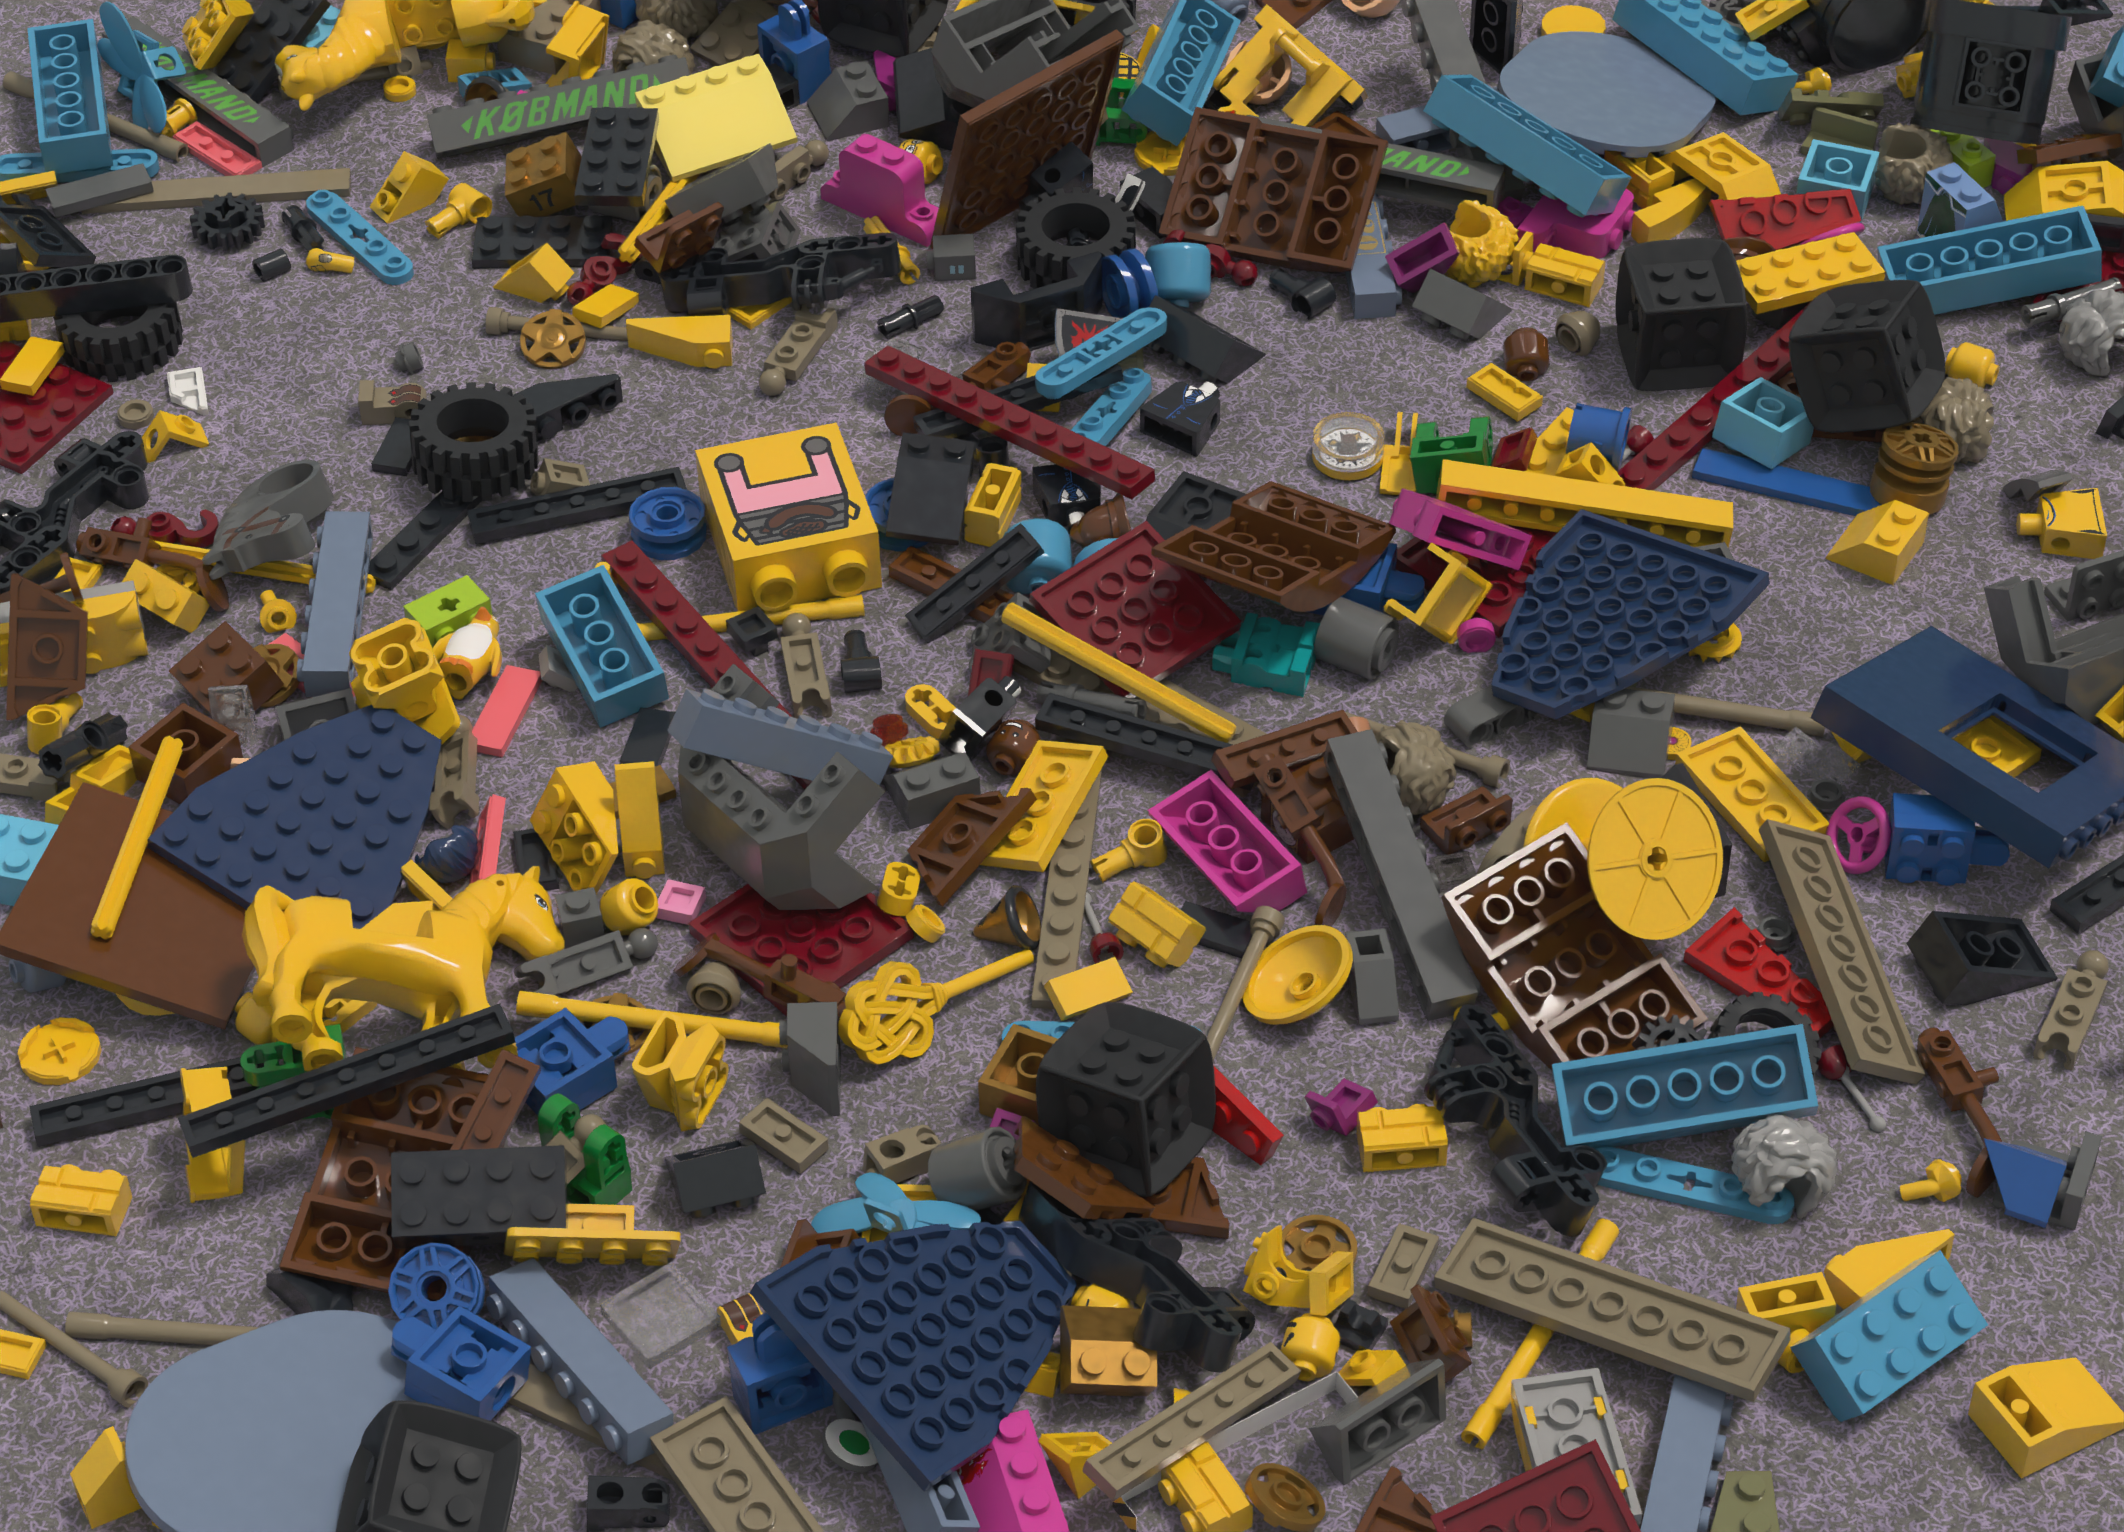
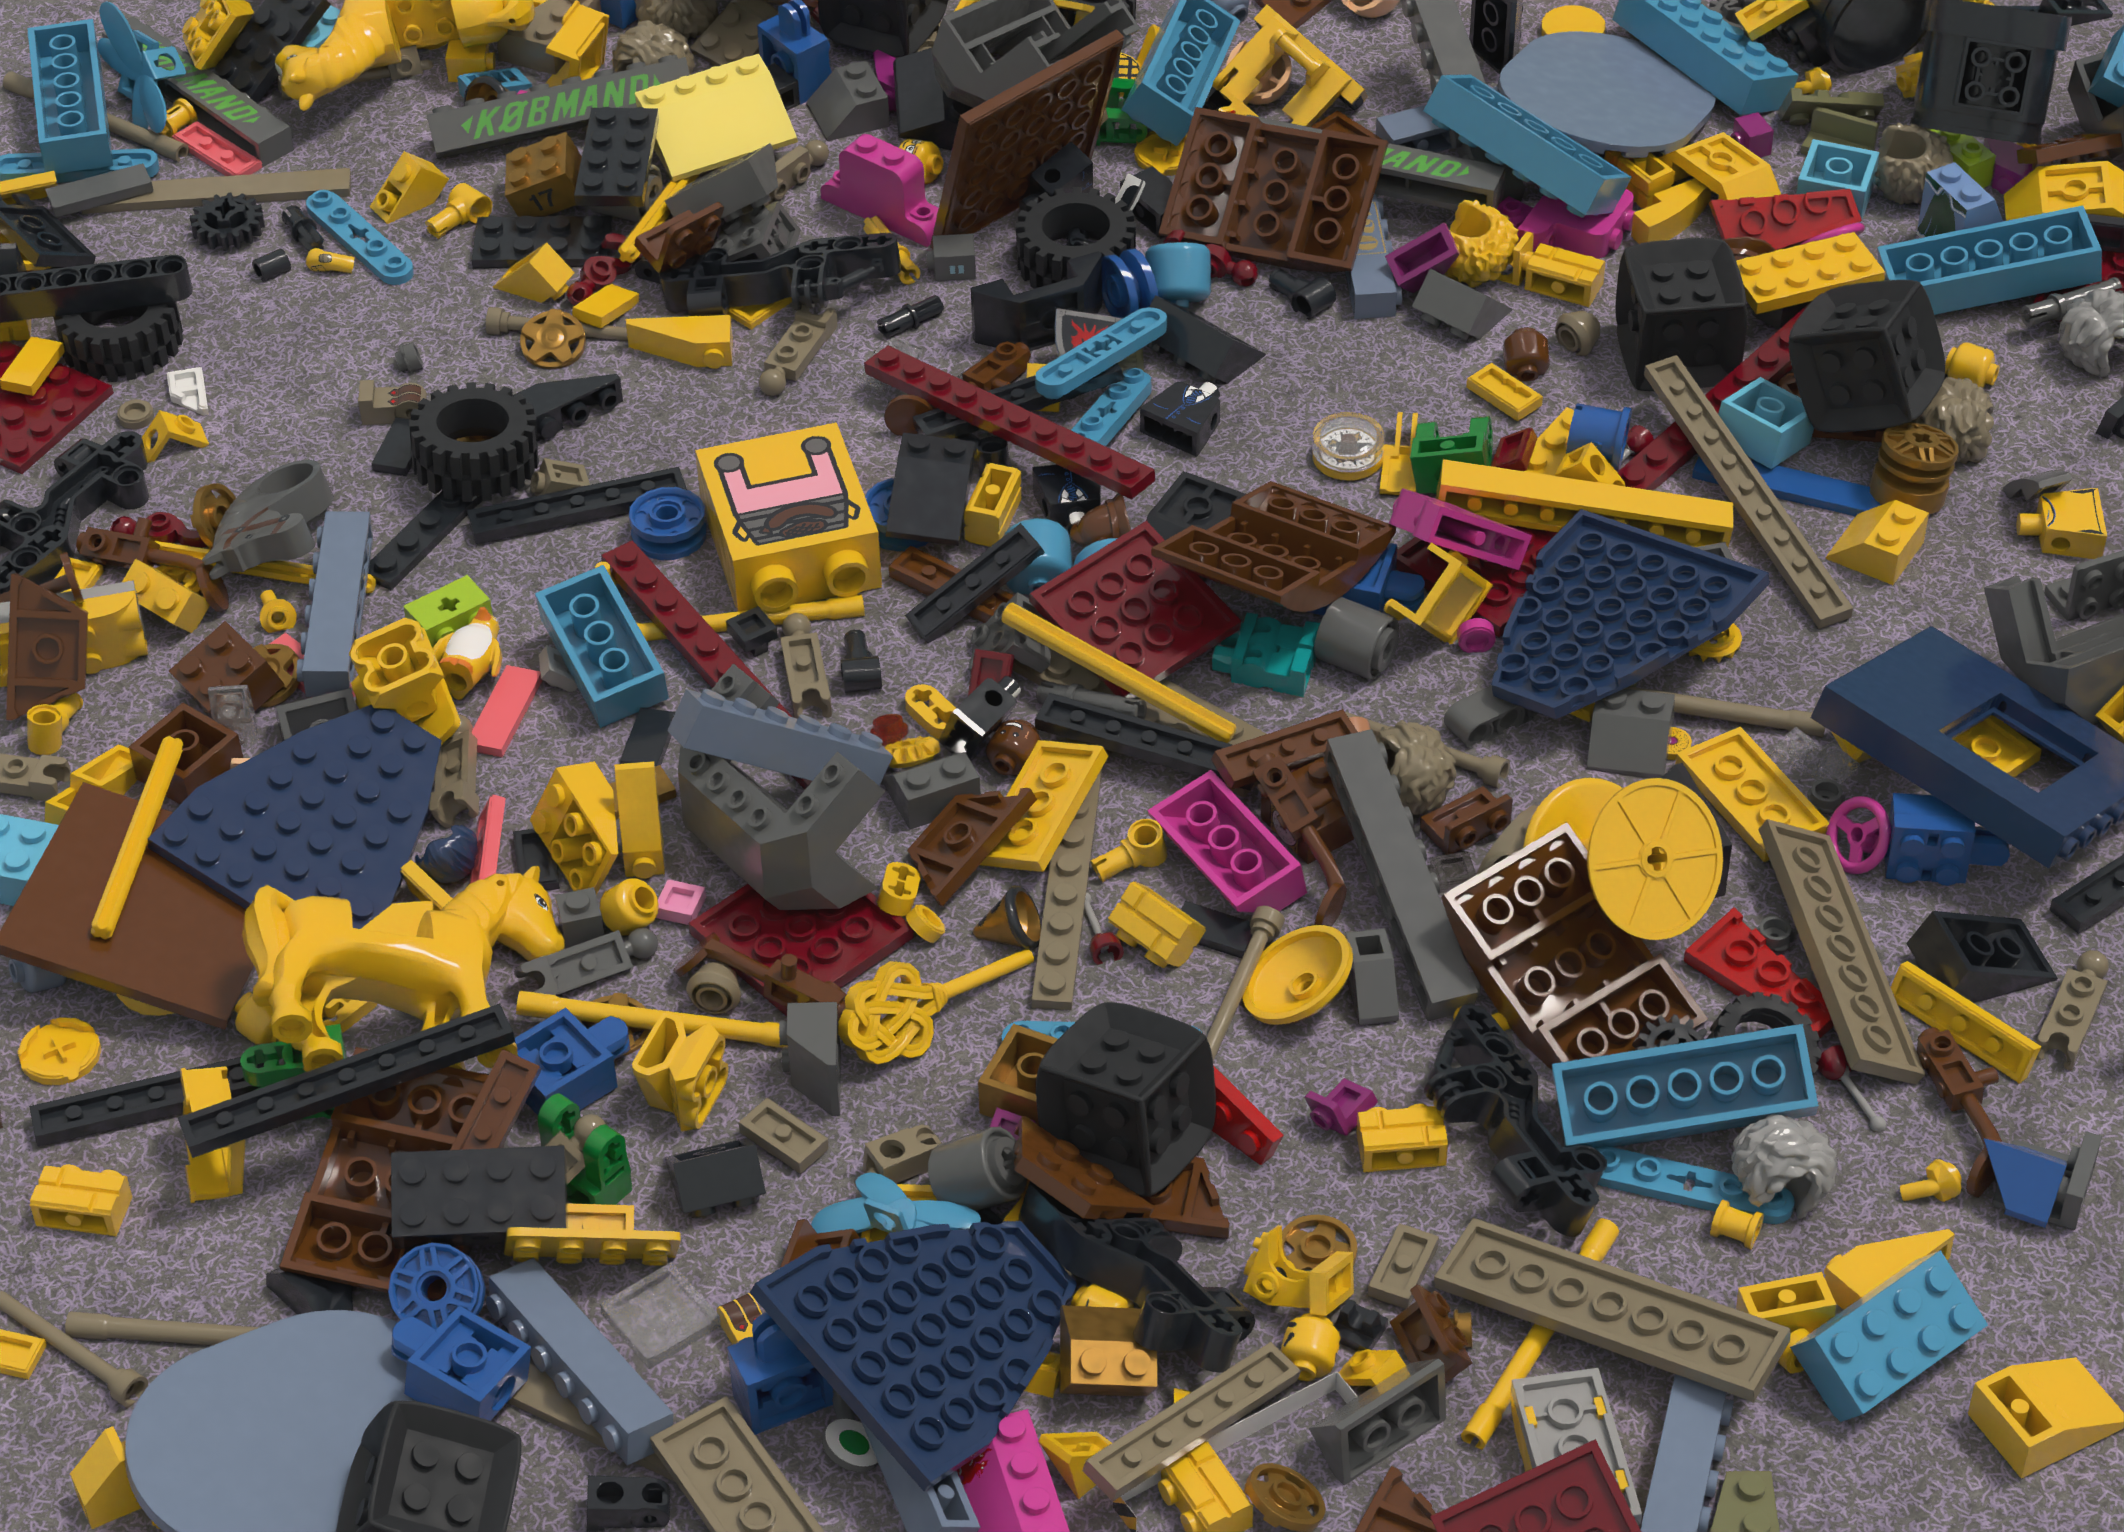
black piece [38,712,128,778] -> none
yellow tile [383,76,416,102] -> none
yellow tile [1044,957,1133,1021] -> none
none -> pearl gold wheel [190,483,236,549]
none -> dark tan plate [1644,355,1853,629]
none -> yellow bush [1710,1199,1764,1250]
none -> magenta plate [1730,112,1774,158]
none -> yellow tile [1891,961,2042,1084]

